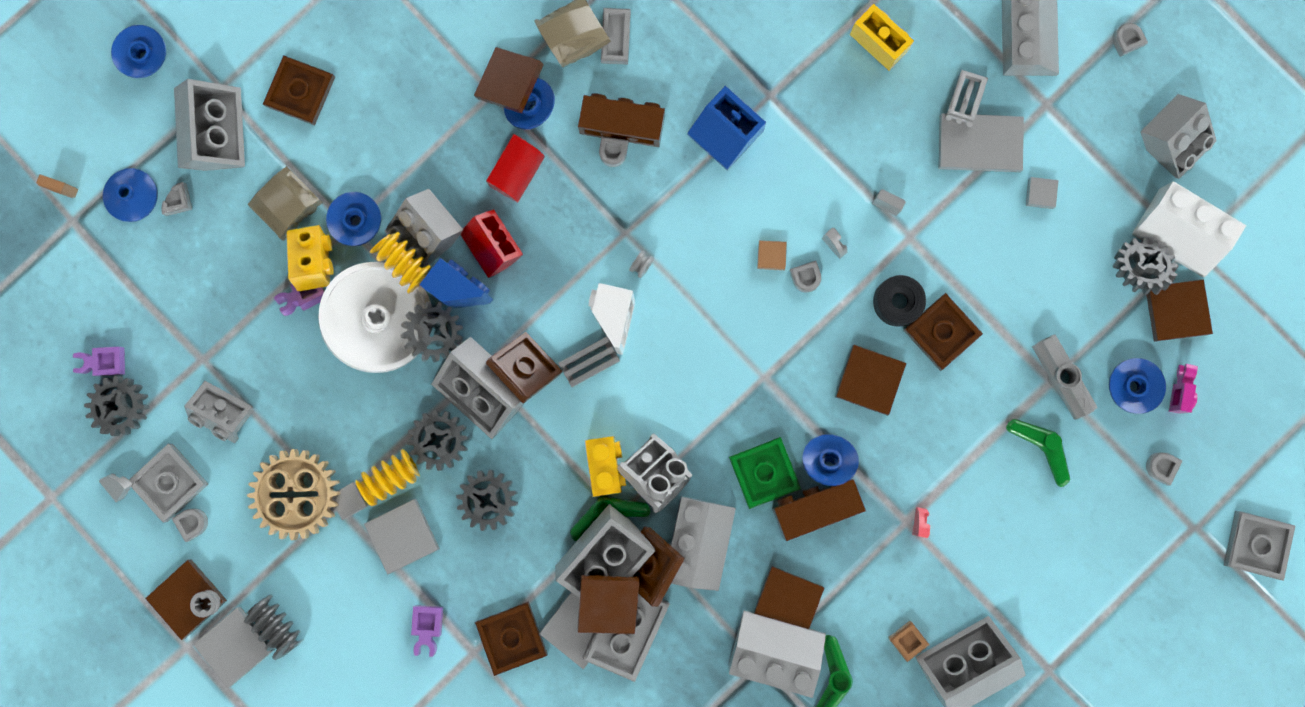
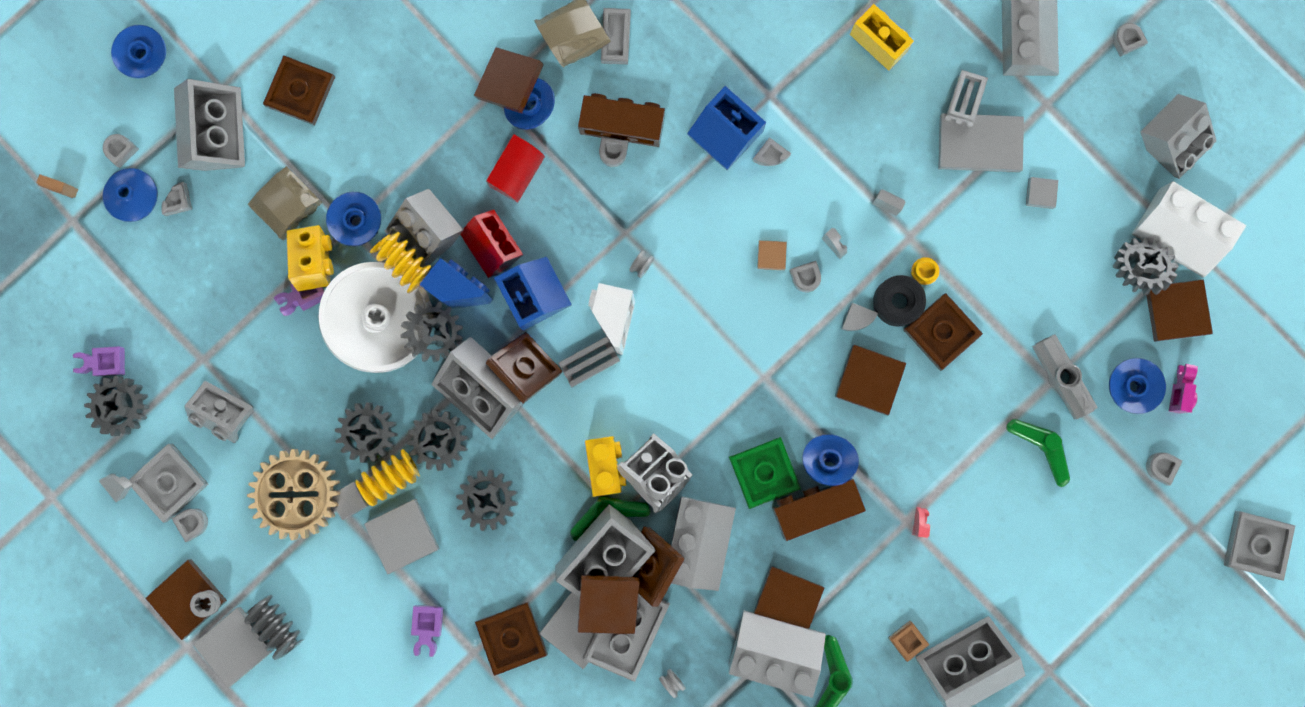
none -> light grey tile [103,134,139,168]
none -> dark grey gear [335,402,398,463]
none -> blue slope [494,256,572,331]
none -> light grey bush [659,669,686,698]
none -> light grey tile [753,137,791,166]
none -> light grey tile [841,303,878,331]
none -> yellow plate [911,257,939,285]

